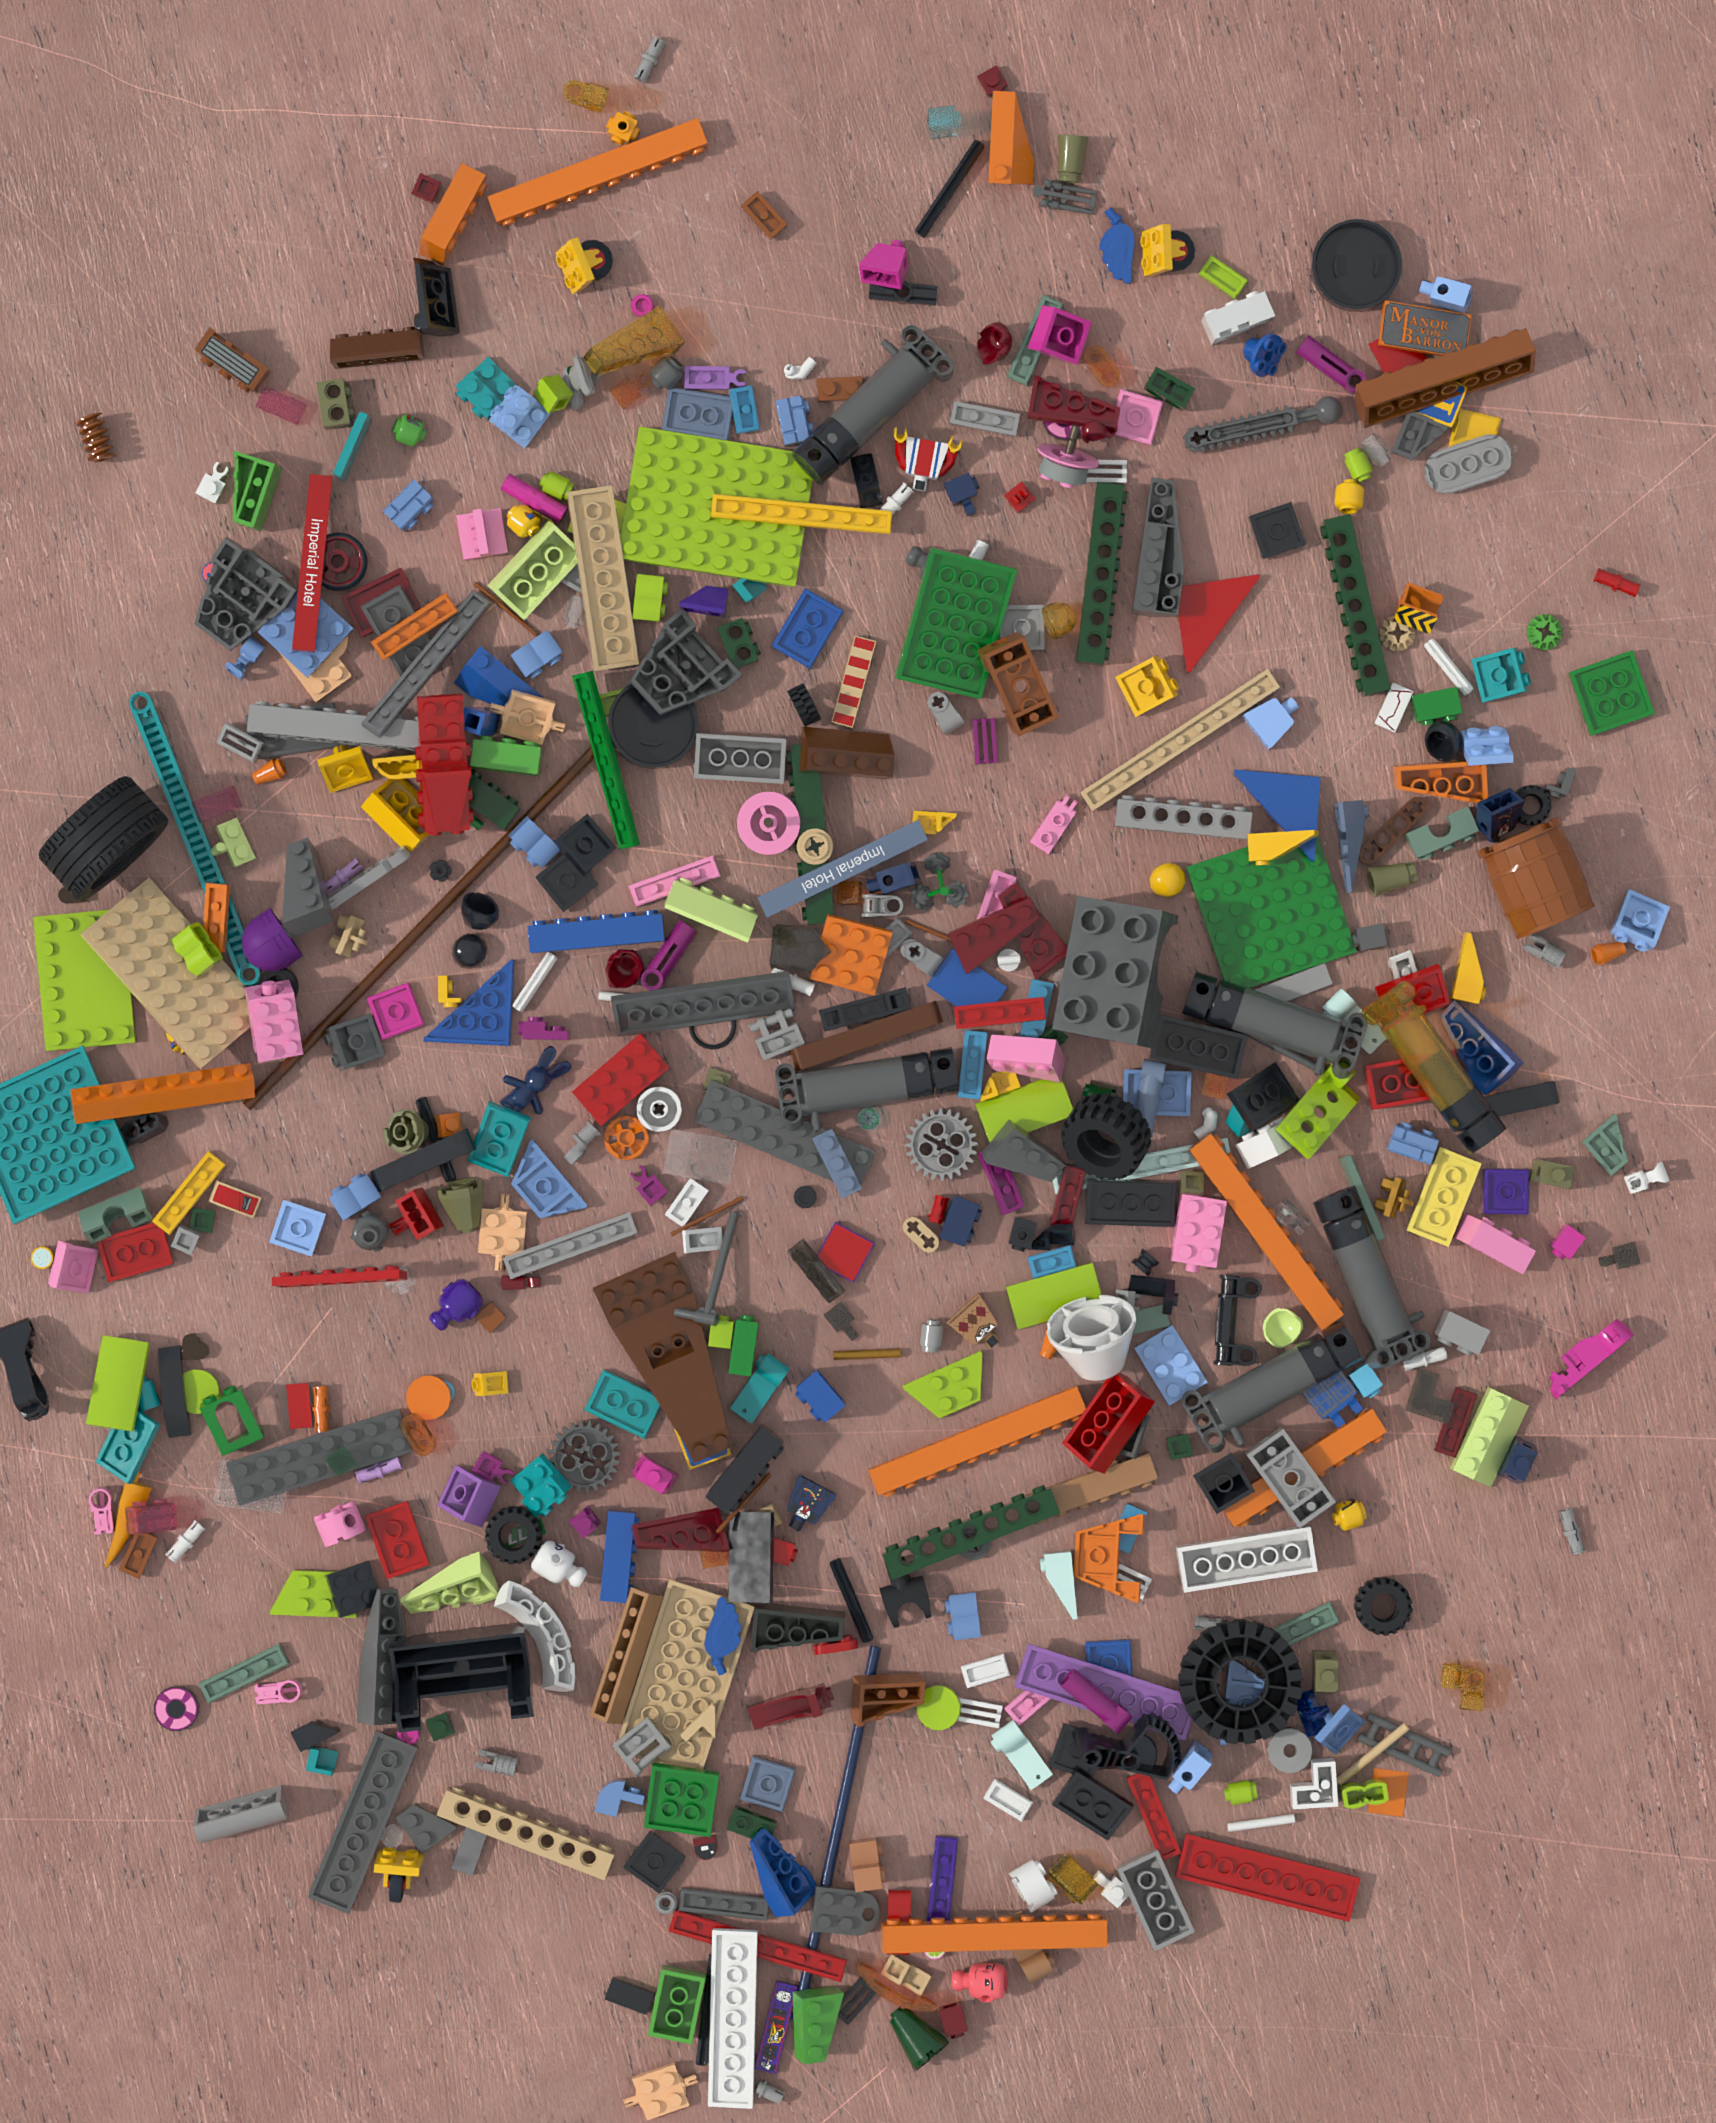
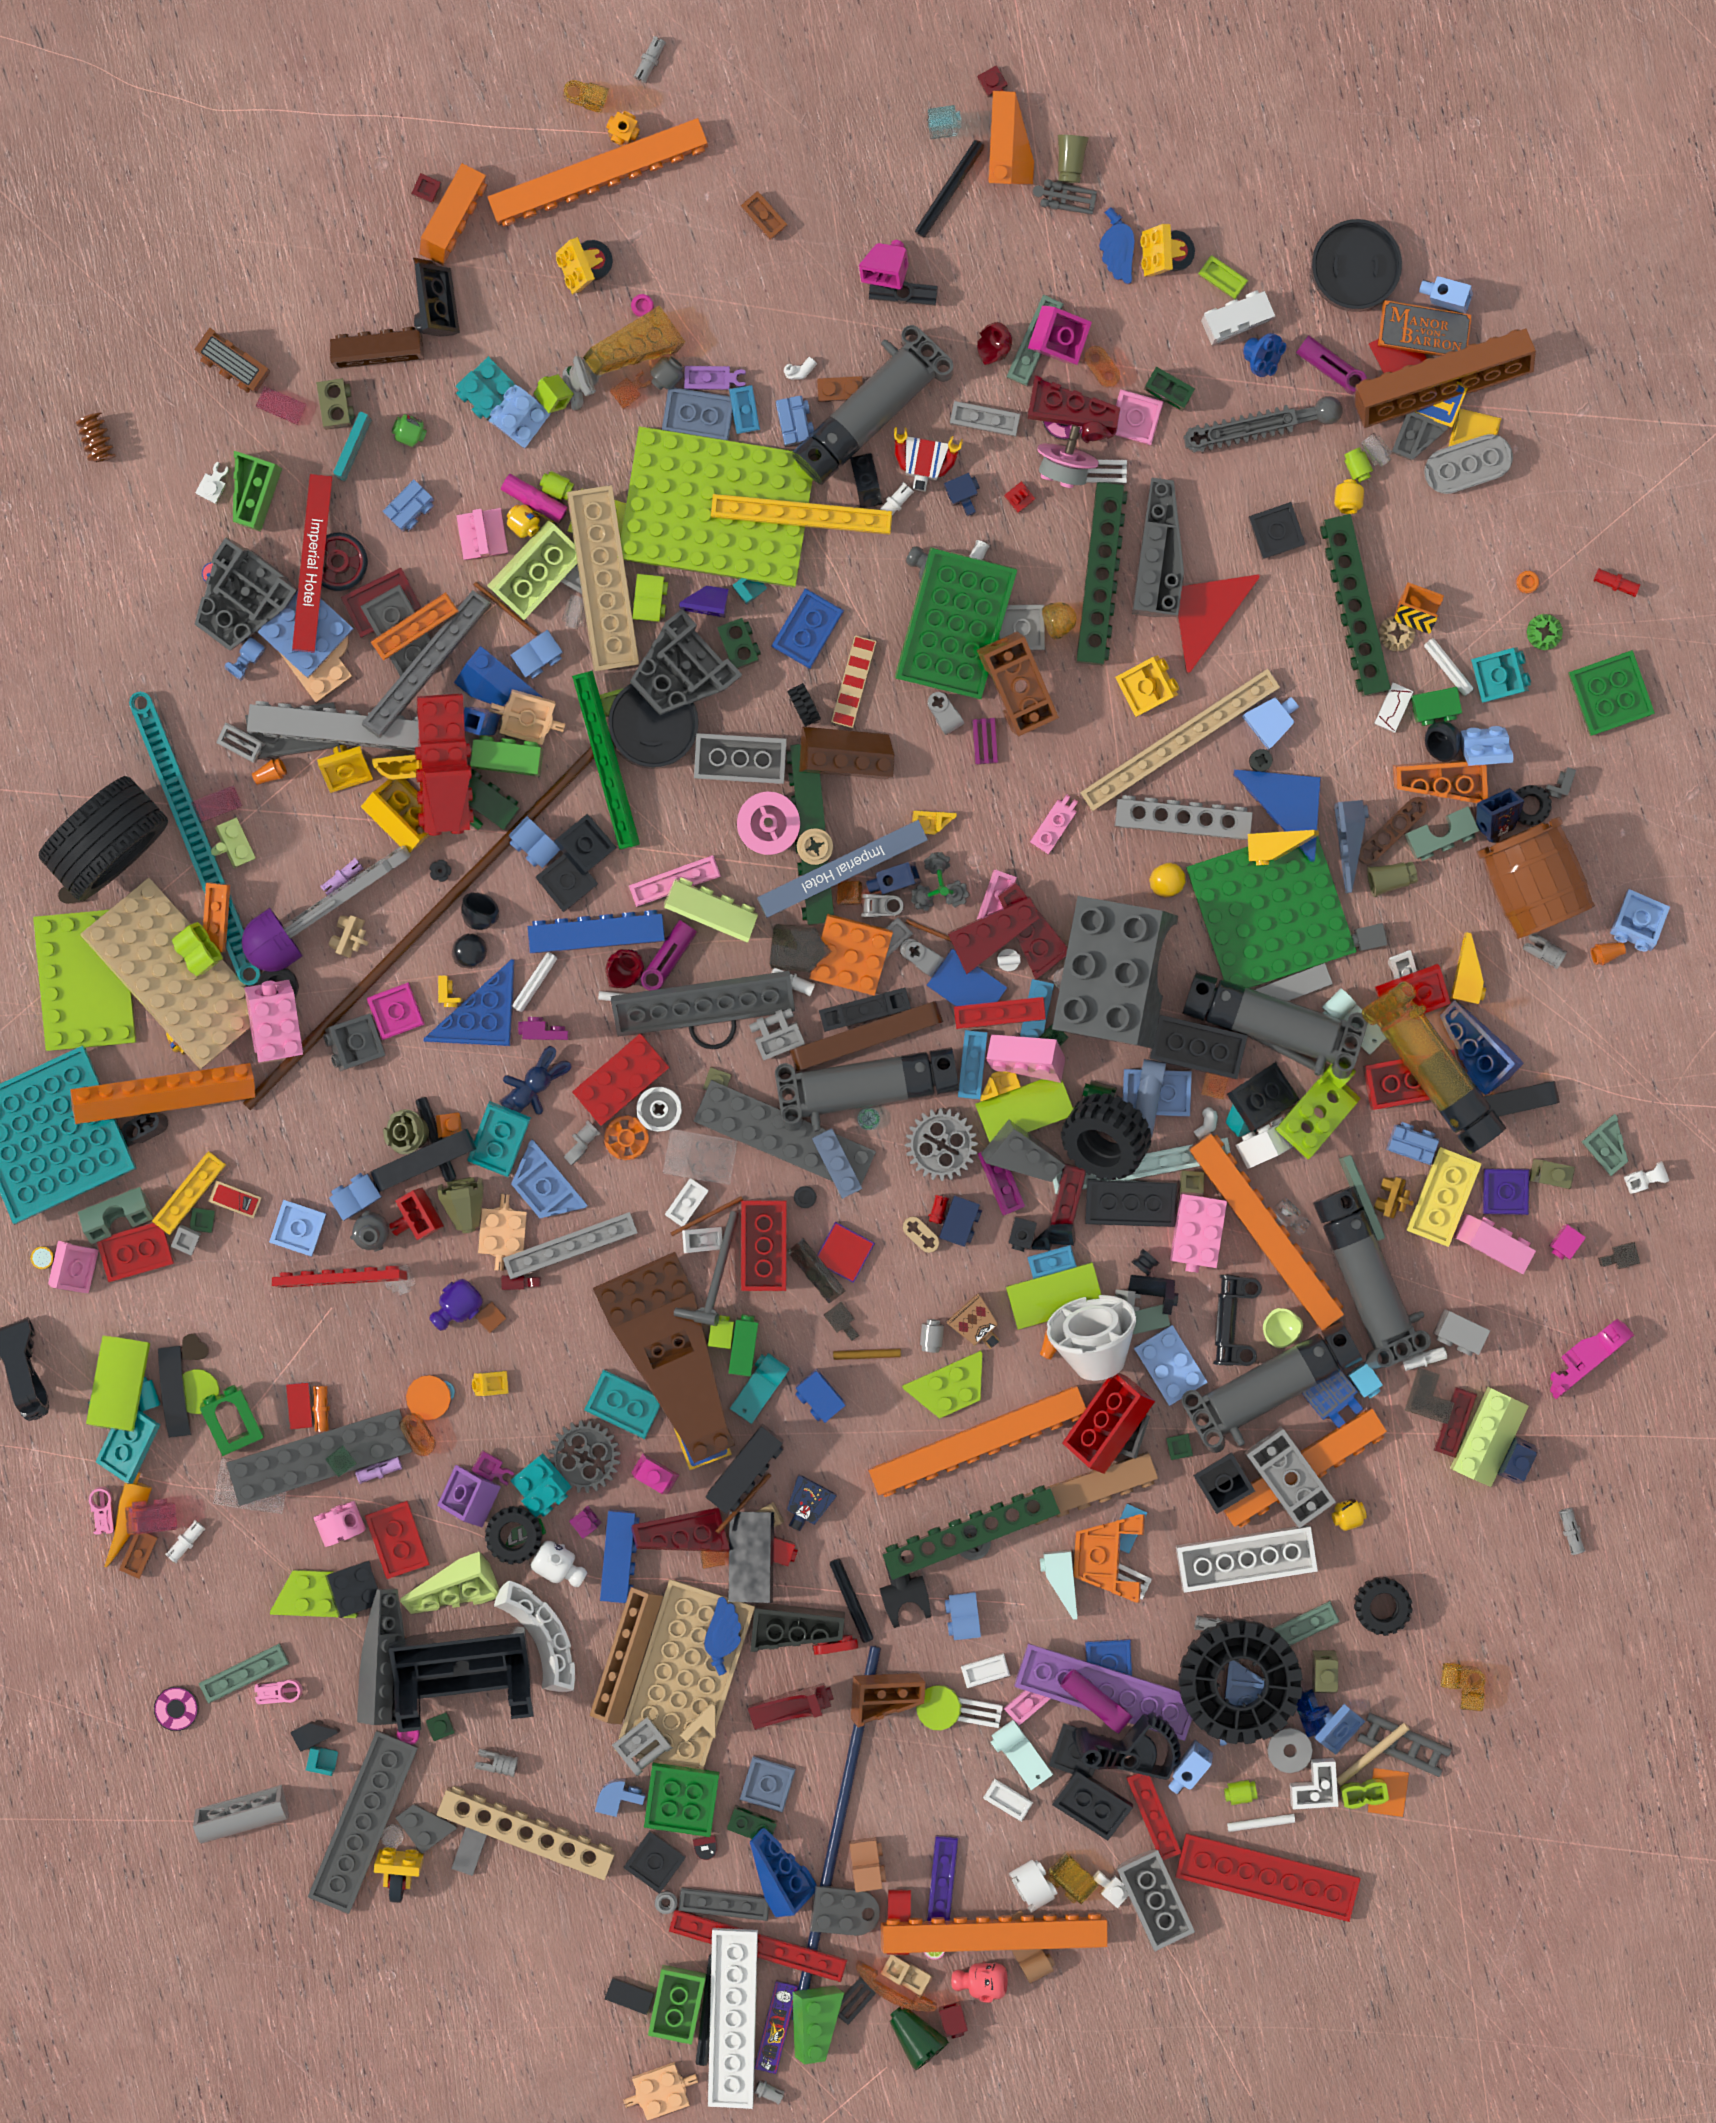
dark grey wedge [282,837,334,938] -> none
magenta plate [630,1165,668,1206] -> none
none -> red brick [741,1200,787,1291]
none -> pearl dark grey wheel [1249,749,1273,772]
none -> orange tile [1516,571,1539,594]

